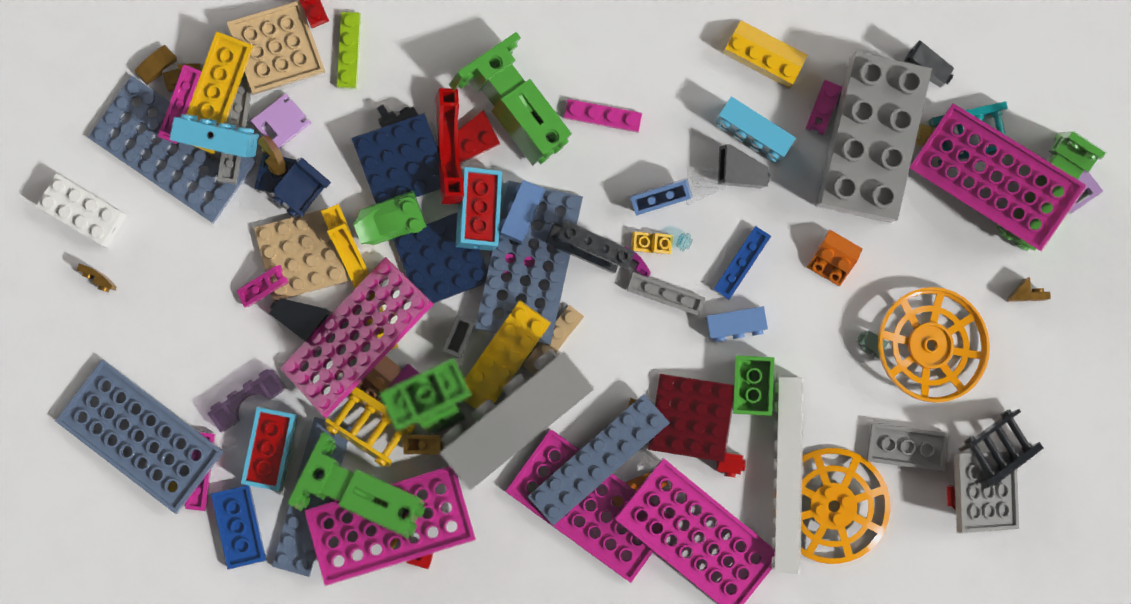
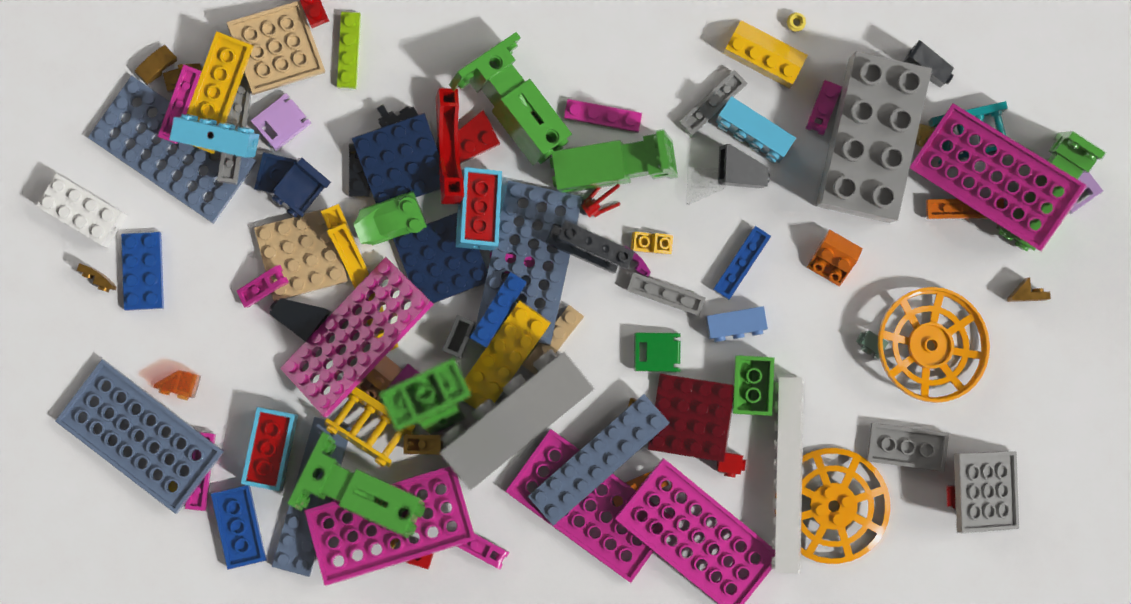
clear purple arch [207,369,287,432] -> none
pearl gold slope [257,136,287,175] -> none
medium blue brick [499,180,545,244] -> none
medium blue brick [630,178,693,216] -> none
clear light blue plate [676,233,693,251] -> none
black fence [959,409,1044,489] -> none
none -> blue plate [121,232,164,311]
none -> clear orange slope [154,370,201,400]
none -> black plate [349,143,369,197]
none -> dark pink plate [457,533,509,569]
none -> blue plate [470,272,527,348]
none -> bright green brick [550,130,678,193]
none -> red plant [581,184,621,218]
none -> green container [634,333,681,372]
none -> light grey plate [679,70,747,136]
none -> light yellow plate [787,13,806,32]
none -> orange plate [926,198,1004,219]

